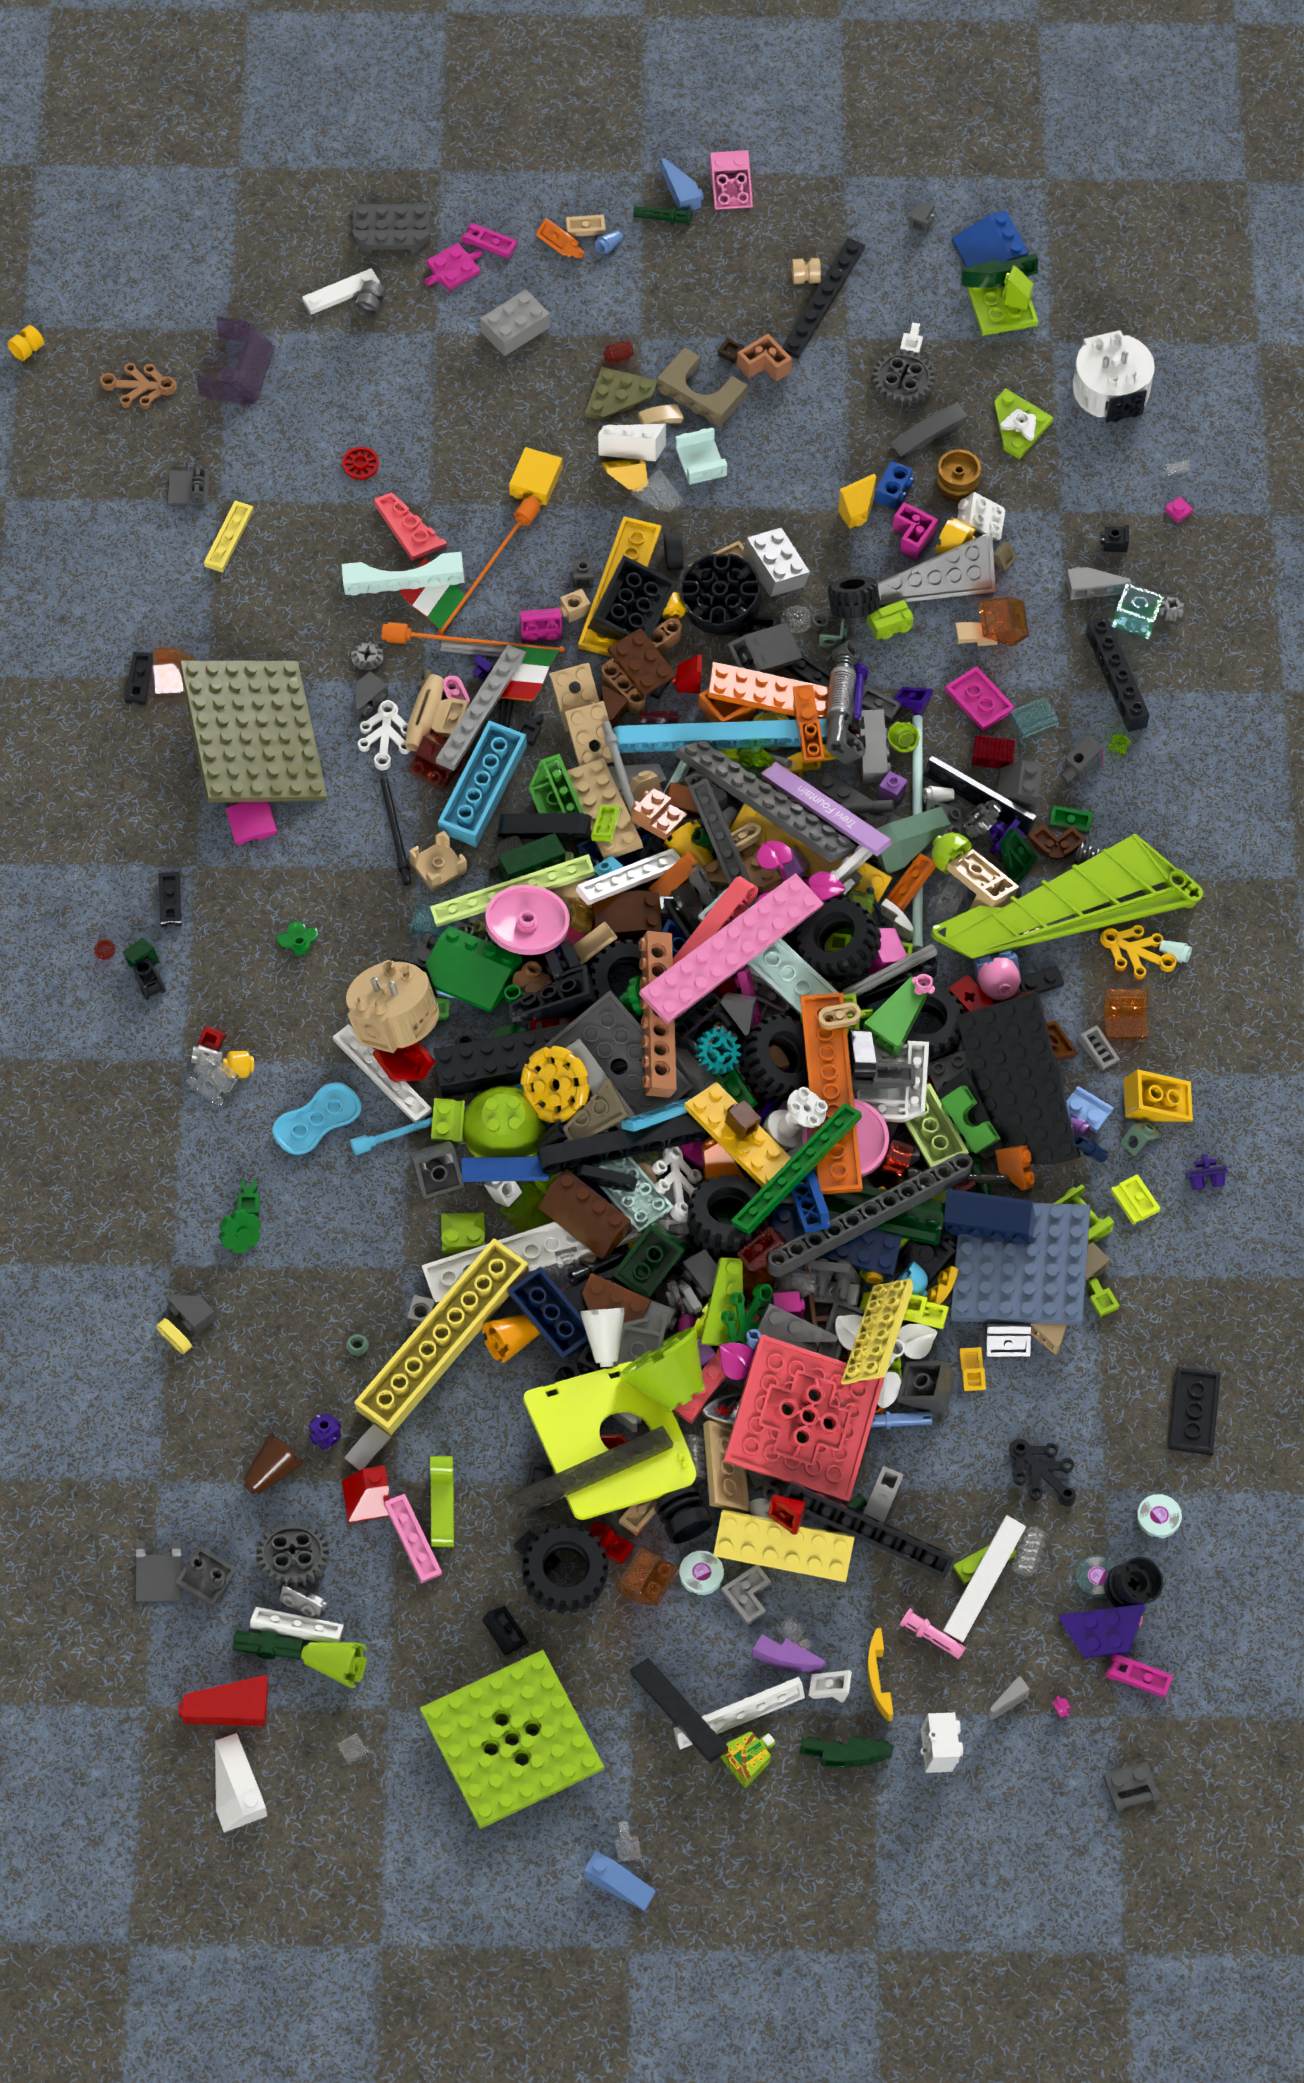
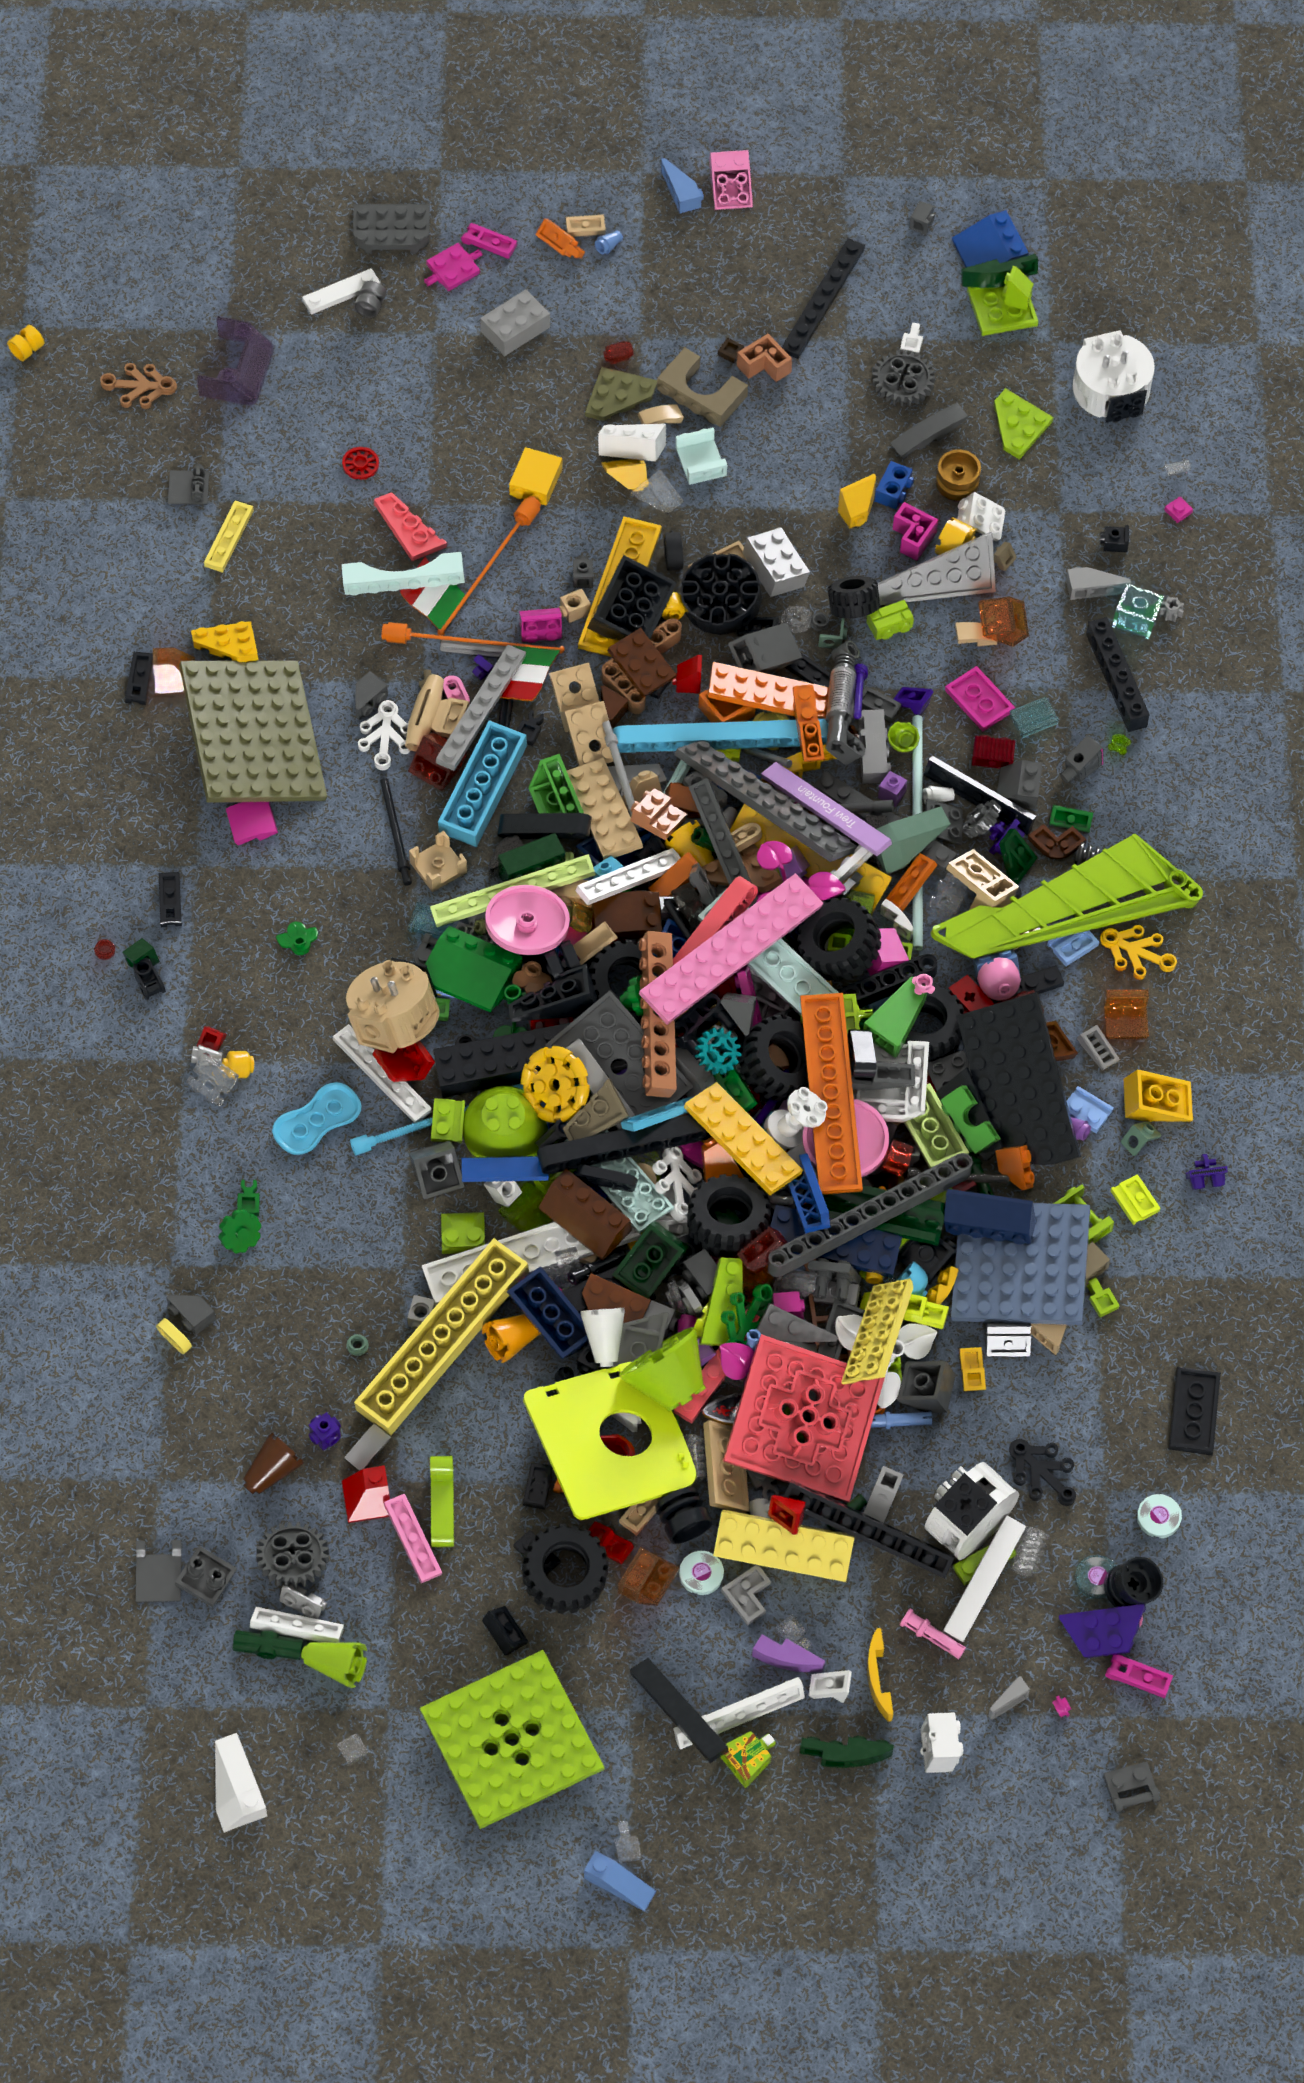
red slope [178,1675,269,1726] -> none
light grey gear [351,641,383,671] -> none
clear smoke plate [507,1426,674,1518] -> none
lime plate [591,805,621,842] -> none
dark green pin [633,205,692,226] -> none
dark red axle [639,711,679,723] -> none
reddish brown brick [725,1100,761,1140] -> none
green plate [731,1103,862,1235] -> none
clear neon green plate [736,747,775,767] -> none
tan wheel [791,258,821,284] -> none
tan plate [818,1003,861,1030] -> none
light grey axle [843,944,937,997] -> none
dark blue hinge [866,887,886,926] -> none
lime cylinder [931,832,972,874] -> none
white animal [1000,409,1036,441] -> none
dark blue pin [1073,1134,1108,1162] -> none
light aqua cone [1159,940,1192,963] -> none
none -> yellow plate [191,621,258,662]
none -> white piece [925,1462,1019,1560]
none -> light blue plate [1047,930,1099,967]

